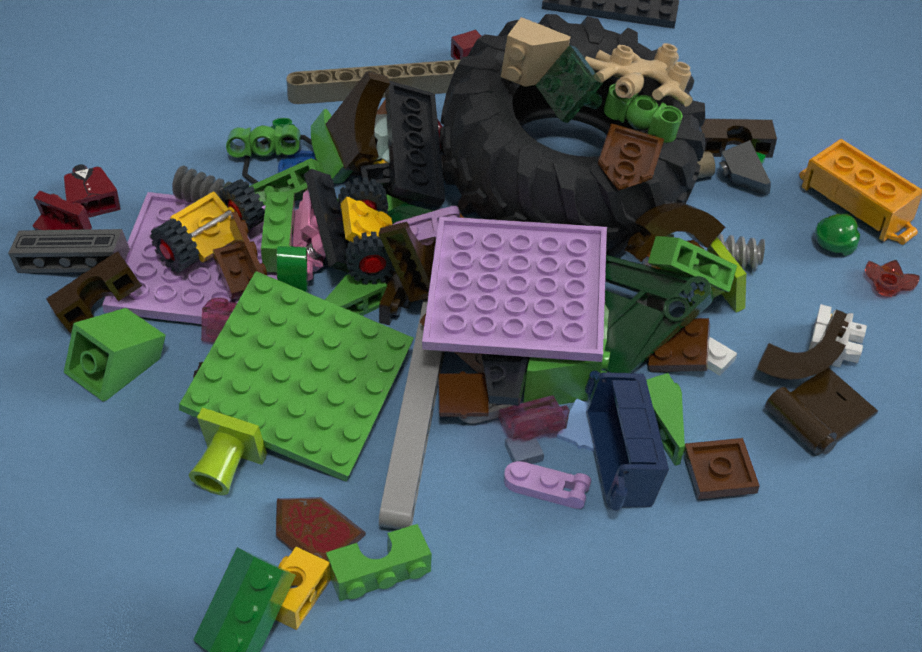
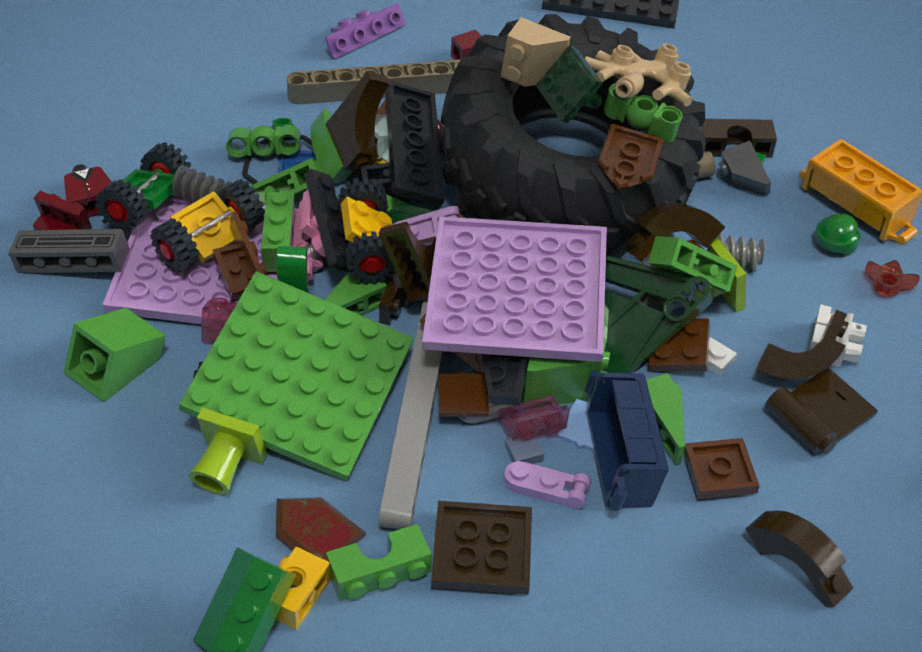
dark brown arch [46,251,142,334] -> none
none -> plate [95,142,191,233]
none -> medium lavender bracket [325,3,405,58]
none -> dark brown plate [431,500,532,595]
none -> dark brown arch [745,510,853,607]

